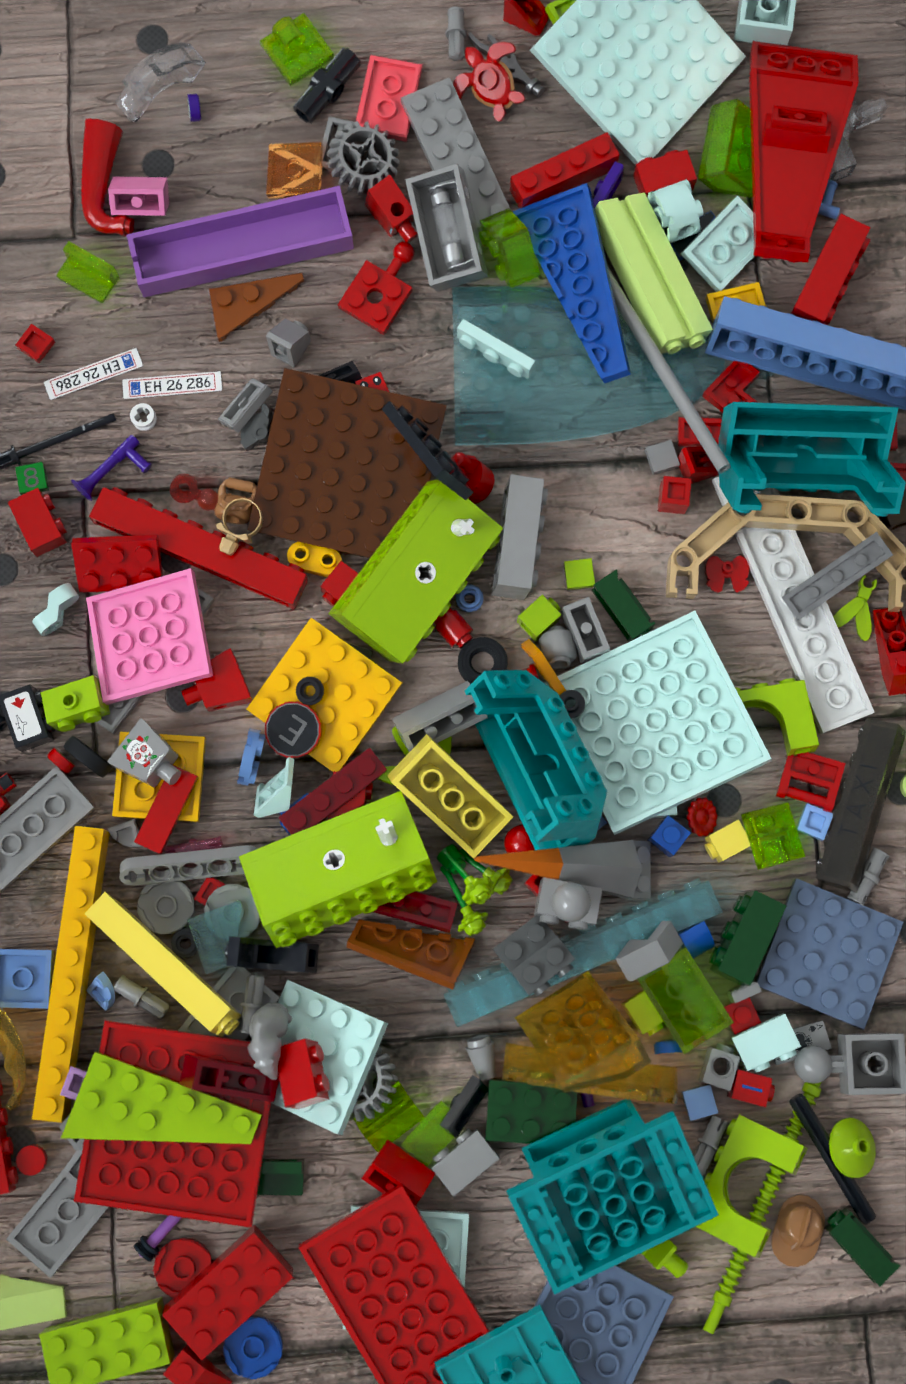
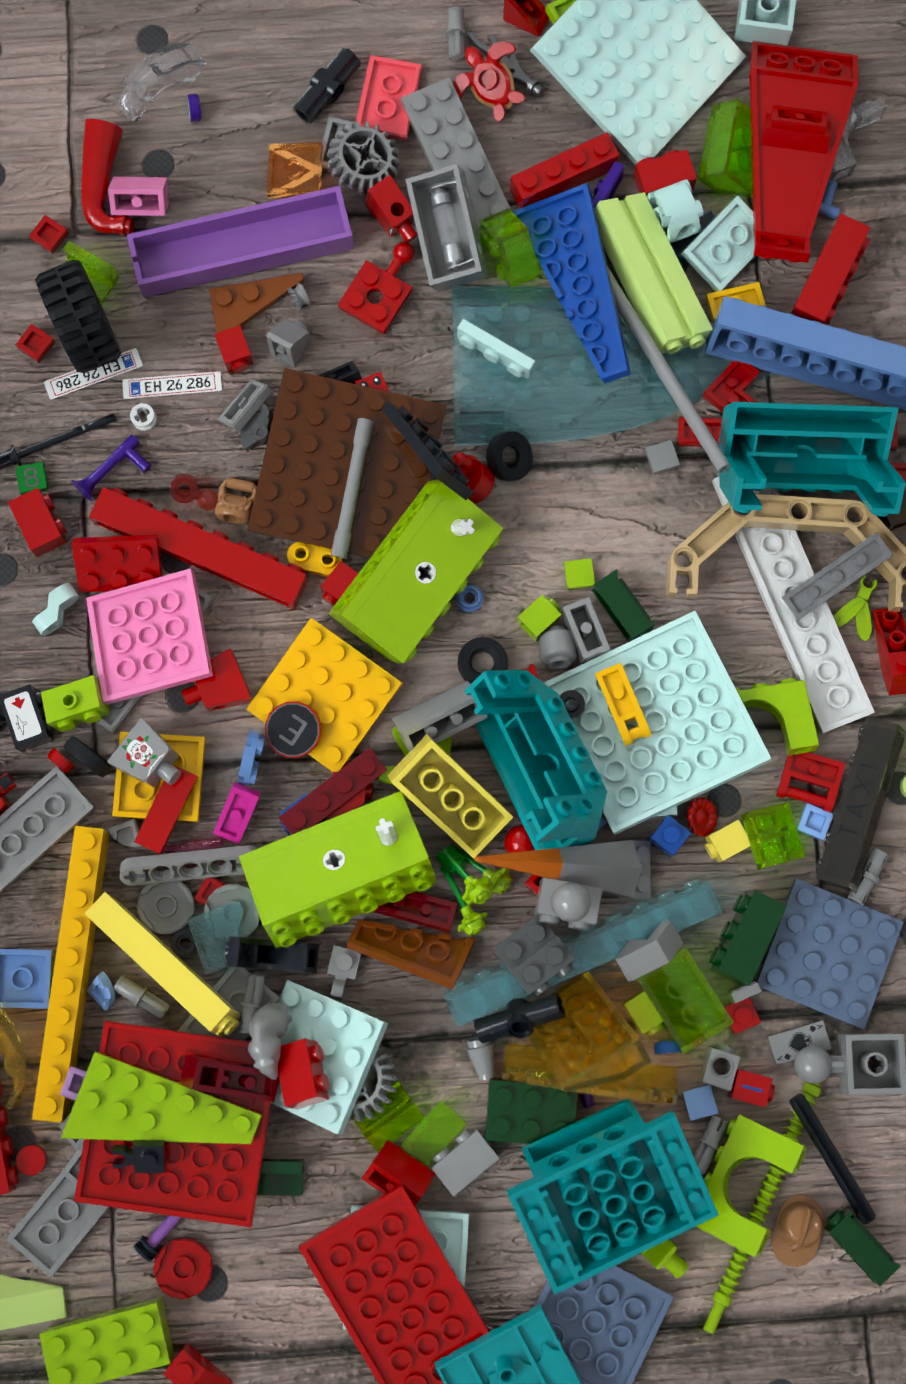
red brick [162,1224,293,1361] -> none
tan piece [215,498,263,556] -> none
blue tile [223,1316,283,1379] -> none
light aqua slope [254,757,294,818] -> none
clear neon green plate [260,13,334,86] -> none
black plate [296,677,324,705] -> none
red brick [434,608,473,649] -> none
black plate [440,1075,488,1138] -> none
light grey brick [491,474,548,600] -> none
light orange tile [521,639,566,696] -> none
red panel [657,476,692,514] -> none
red slope [678,447,719,484] -> none
blue brick [678,921,715,961] -> none
red piece [705,556,749,593] -> none
light aqua brick [731,1013,801,1073] -> none
lime dish [829,1118,876,1178] -> none
none -> red plate [29,215,69,254]
none -> black tyre [35,260,121,373]
none -> black plate [112,1140,166,1173]
none -> dark pink plate [213,782,261,844]
none -> red brick [214,325,254,373]
none -> light grey bush [287,283,311,311]
none -> light grey plate [327,945,361,999]
none -> light grey piece [331,418,374,559]
none -> black piece [474,993,566,1044]
none -> black tyre [486,431,533,482]
none -> yellow plate [595,663,652,747]

